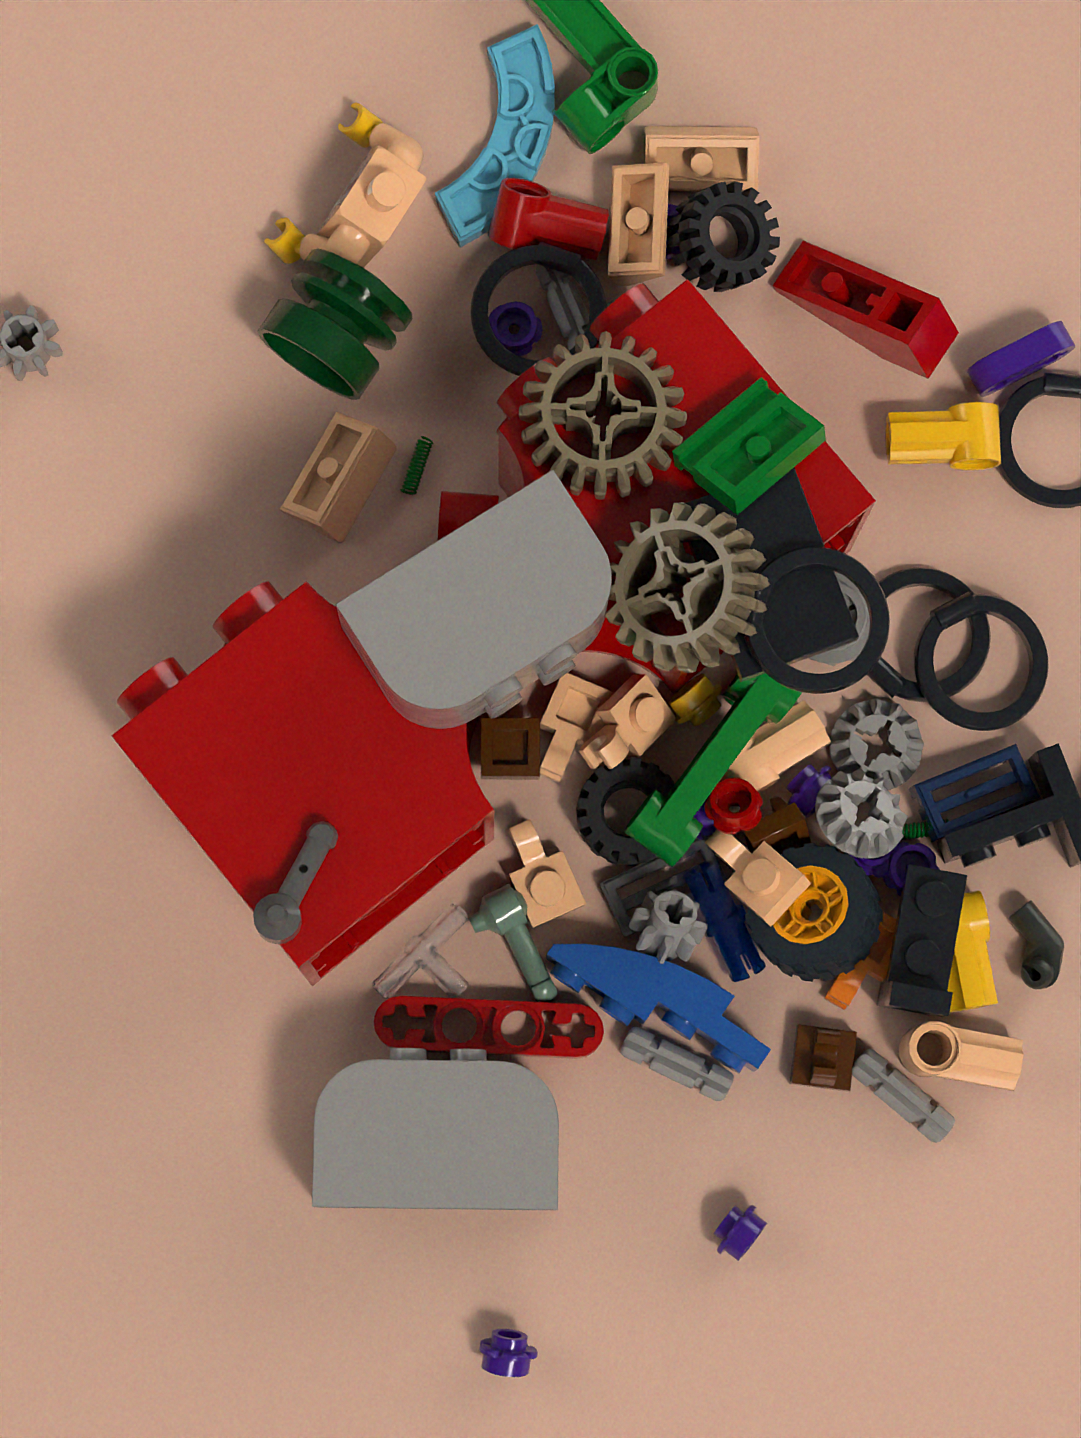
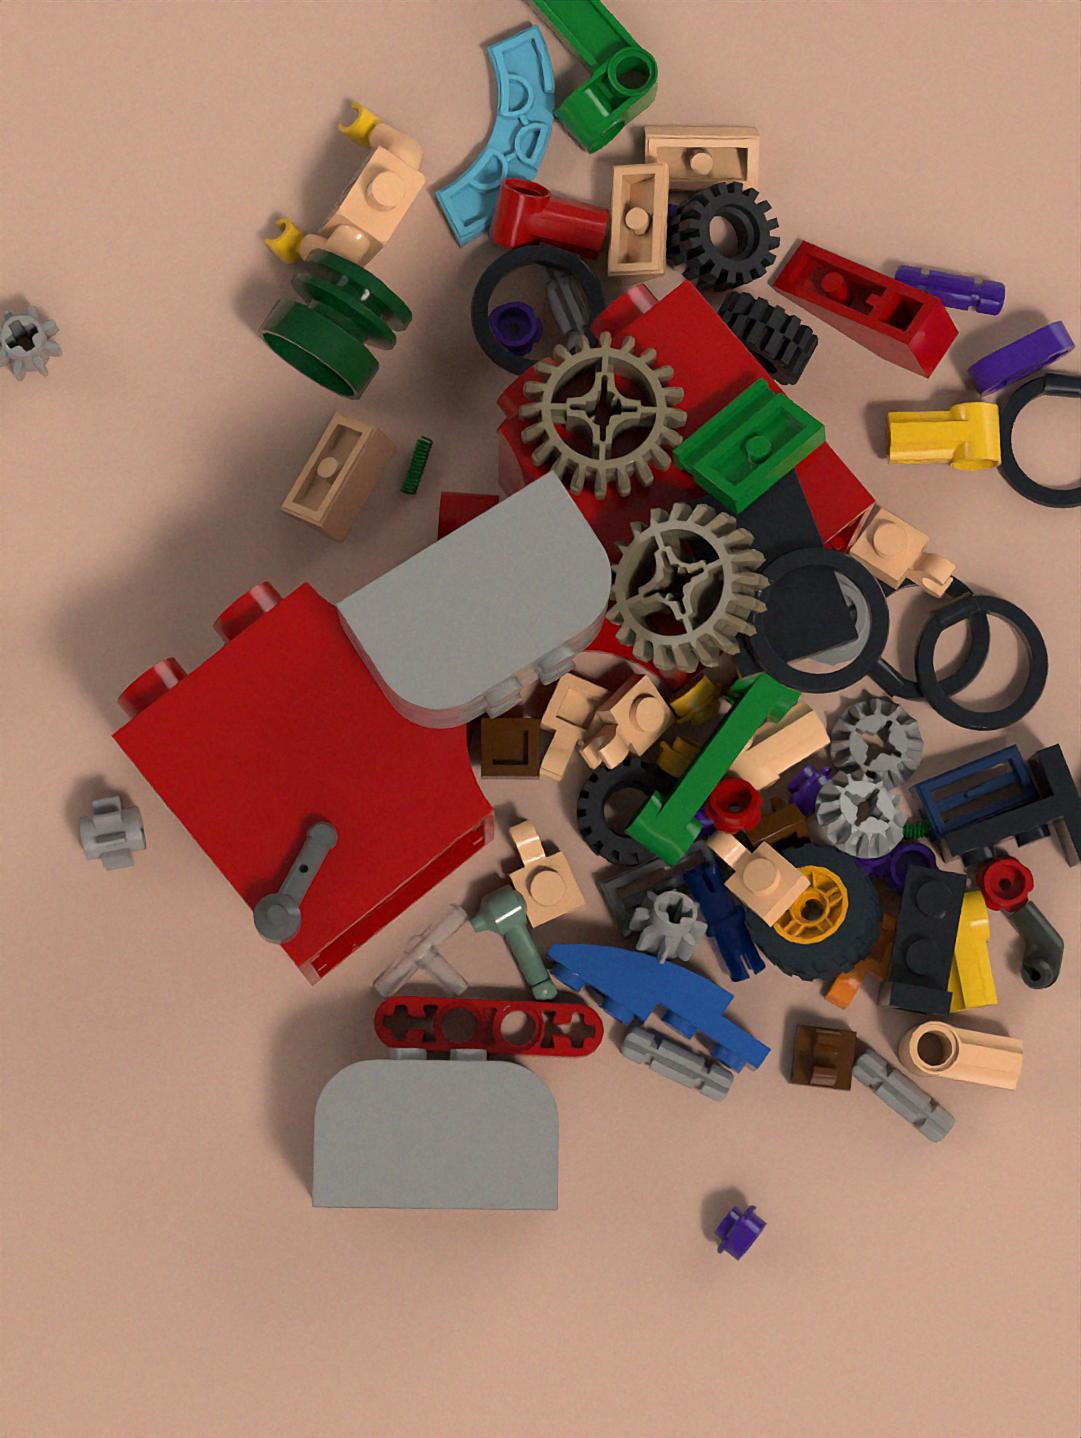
dark purple plate [479,1329,538,1377] -> none
none -> light grey gear [79,795,146,871]
none -> yellow plate [656,735,702,779]
none -> black tyre [717,291,819,385]
none -> light nougat plate [849,508,956,599]
none -> dark purple axle [894,265,1005,316]
none -> red plate [976,855,1034,913]

